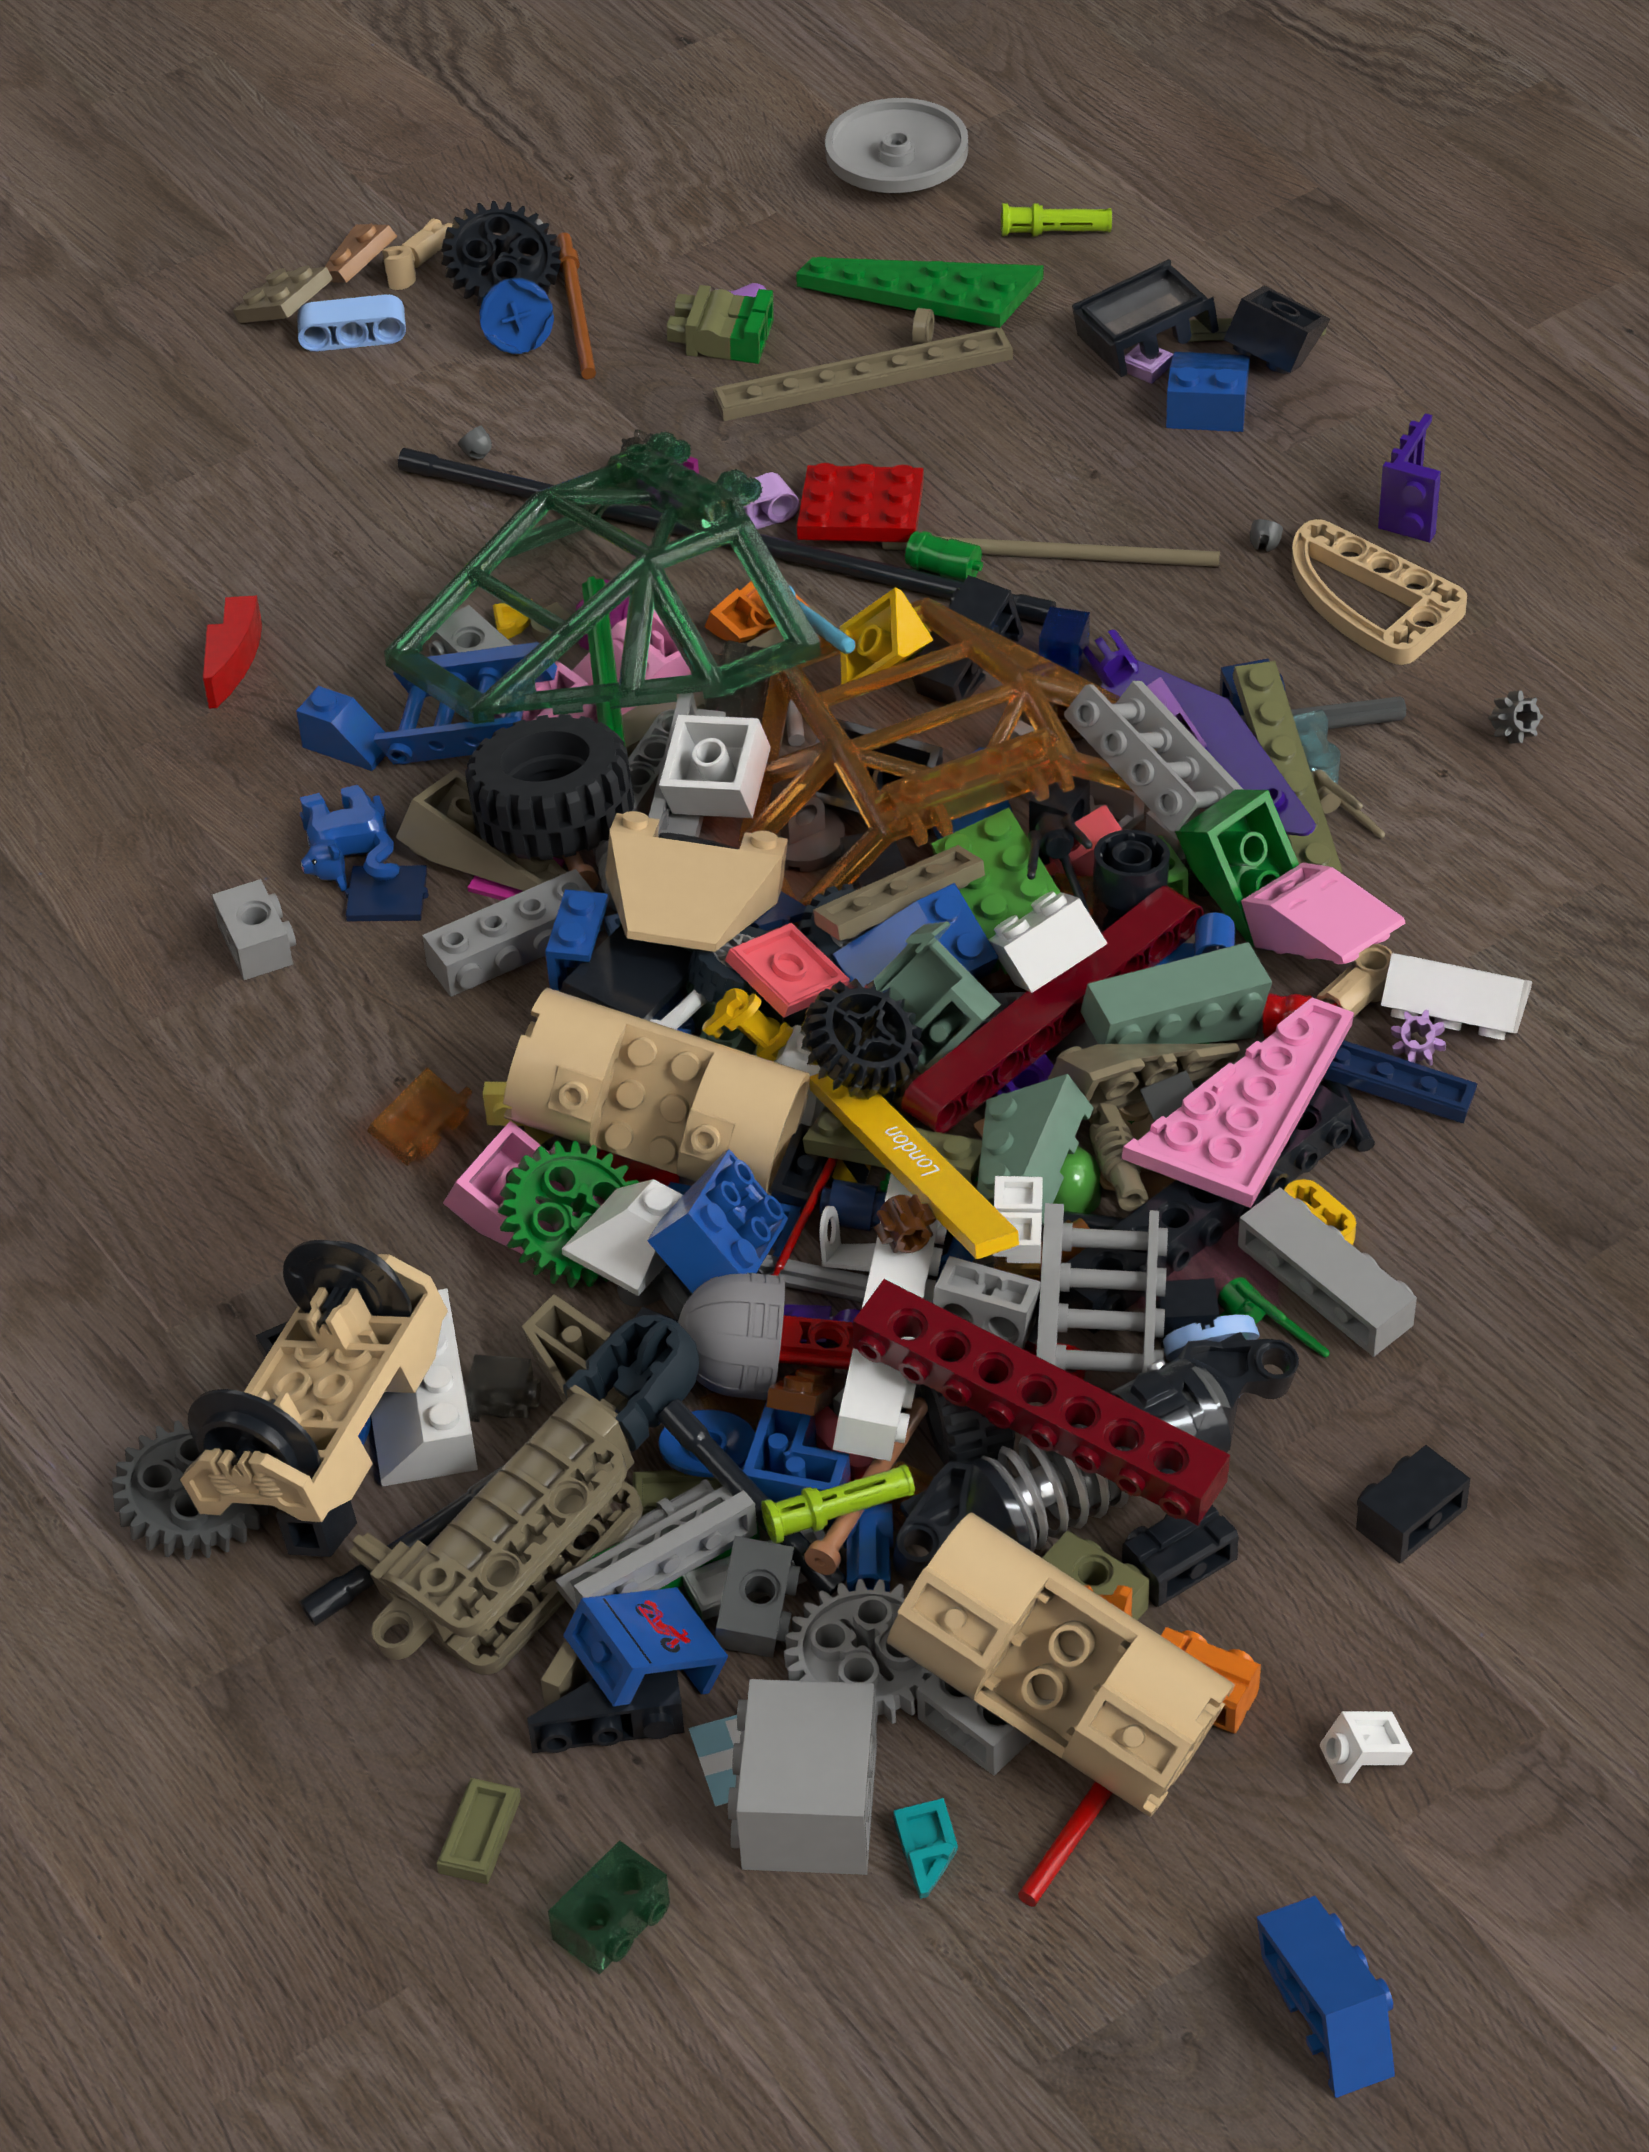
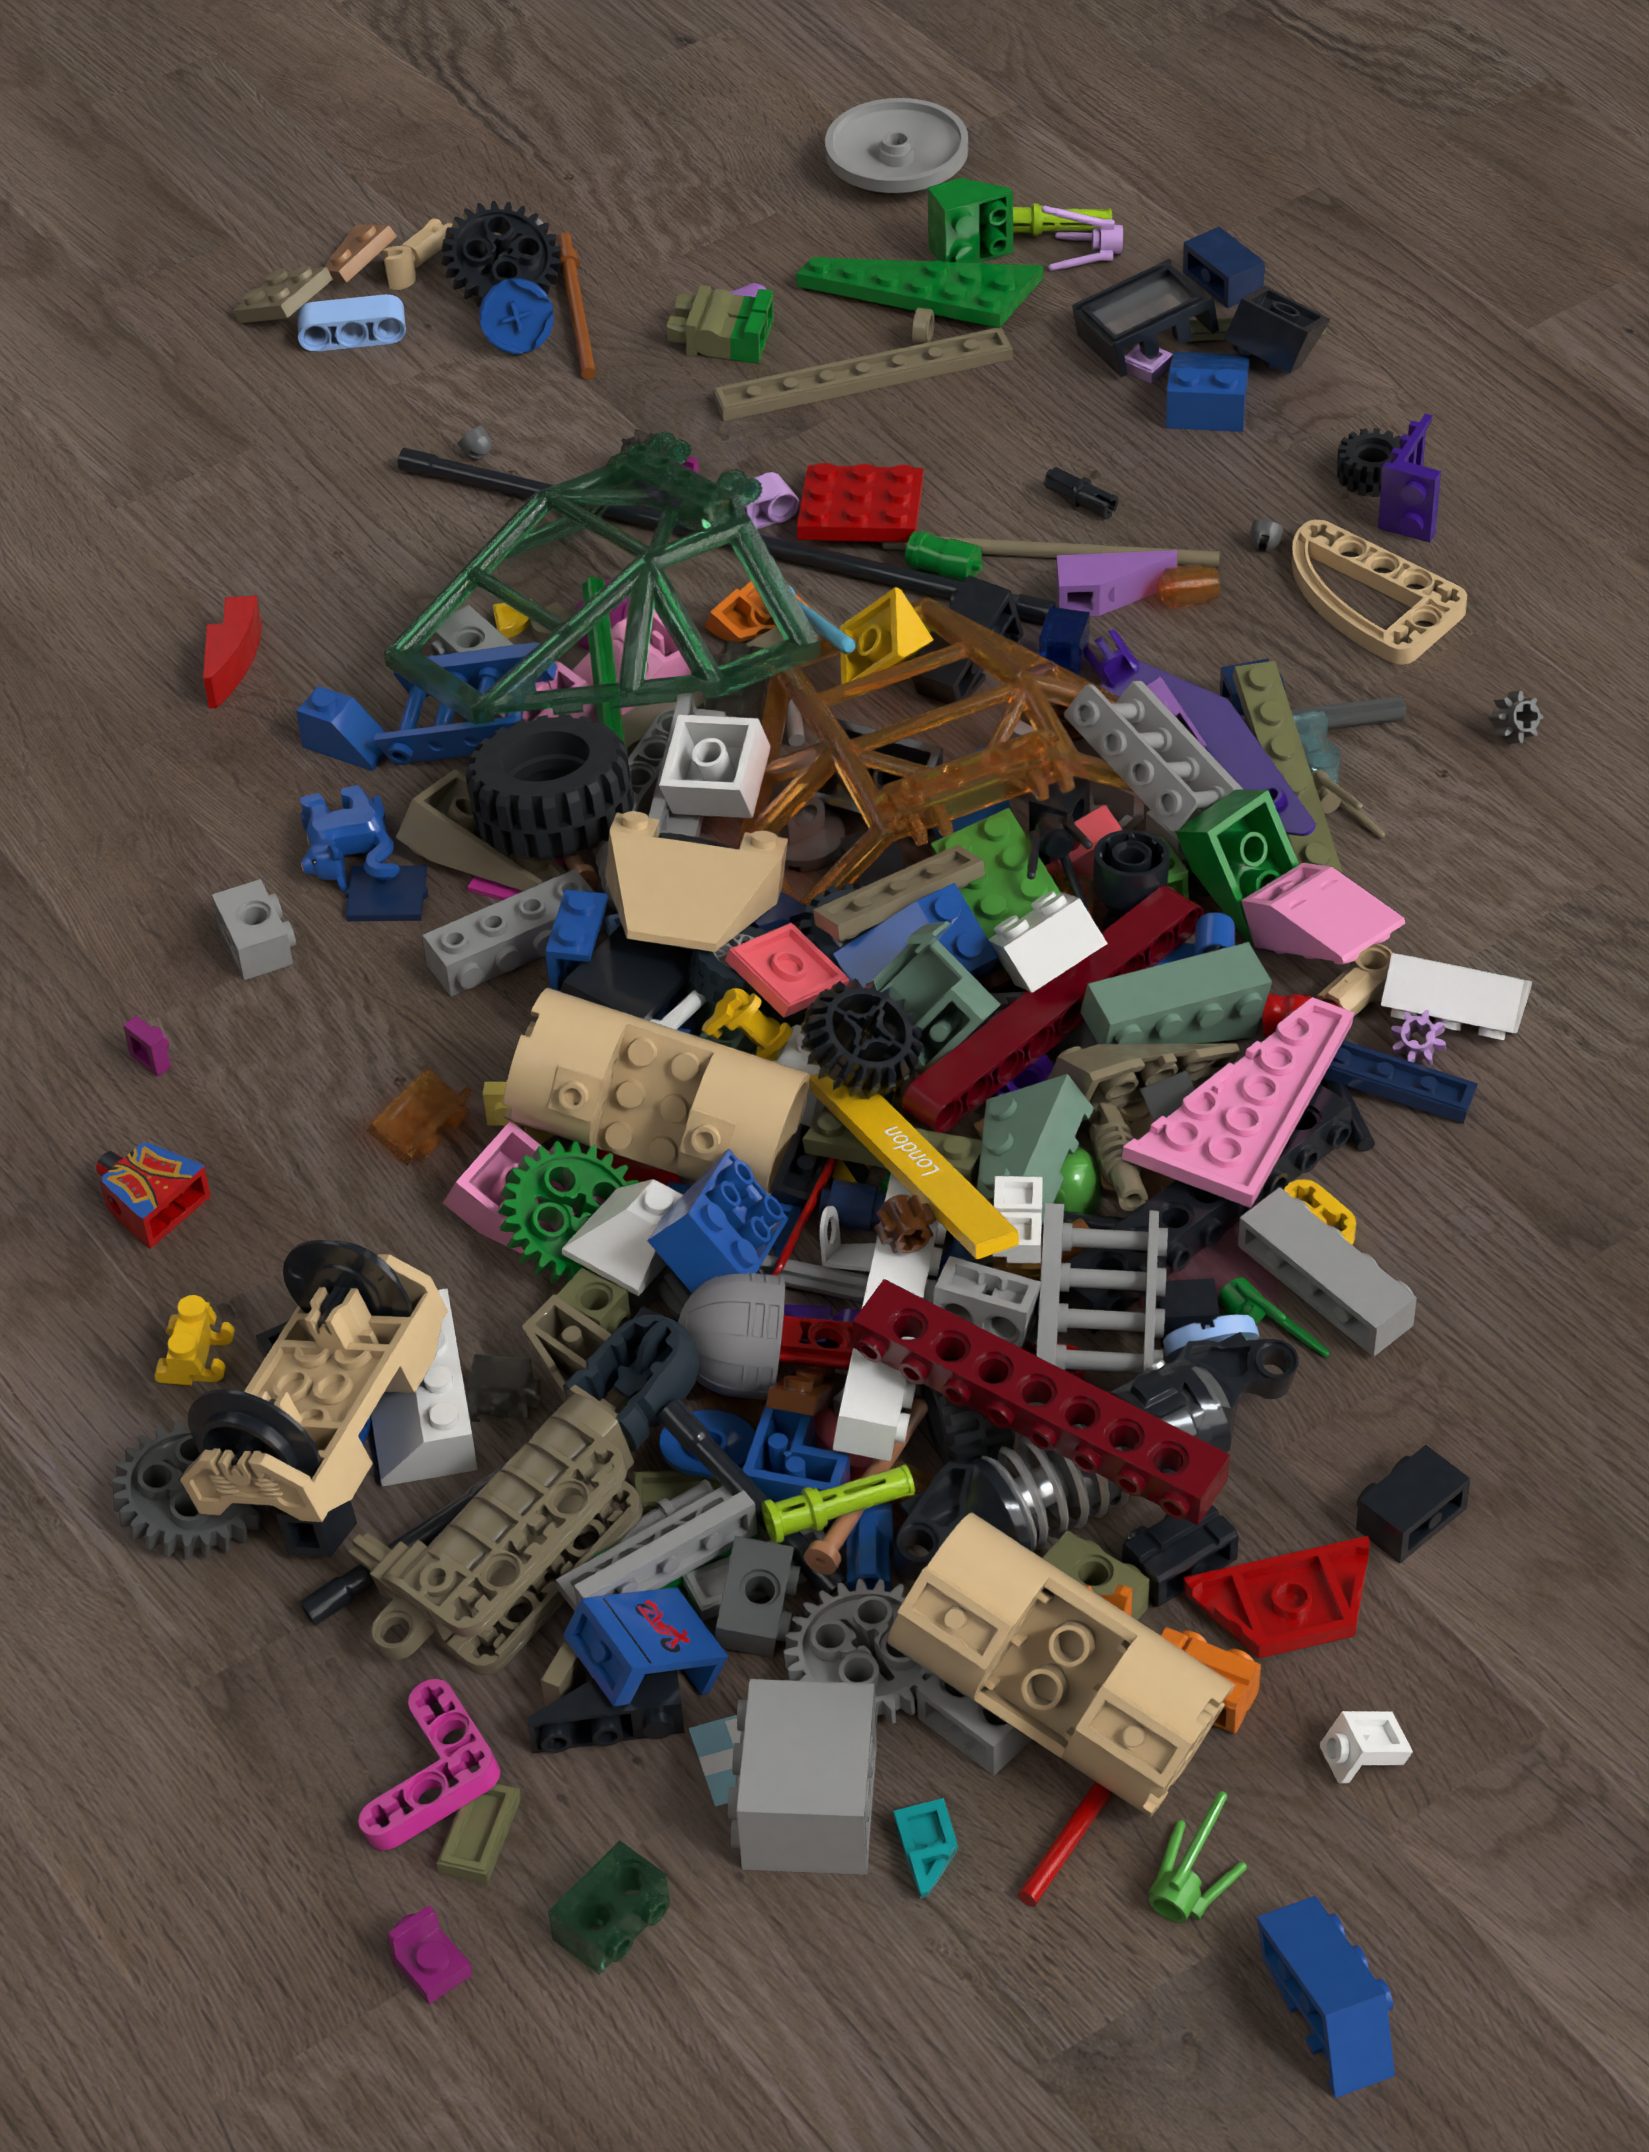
none -> torso [96,1142,211,1249]
none -> magenta plate [123,1015,171,1077]
none -> yellow piece [154,1295,235,1386]
none -> dark pink beam [358,1679,501,1851]
none -> magenta bracket [387,1905,473,2005]
none -> olive brick [557,1268,631,1334]
none -> green slope [927,178,1013,263]
none -> lavender plant [1041,206,1123,271]
none -> black axle [1043,467,1119,519]
none -> medium lavender slope [1056,550,1177,618]
none -> bright green plant [1148,1791,1247,1924]
none -> clear orange brick [1158,564,1220,608]
none -> dark blue brick [1183,227,1265,308]
none -> red wing [1183,1536,1370,1658]
none -> black tyre [1337,428,1401,497]

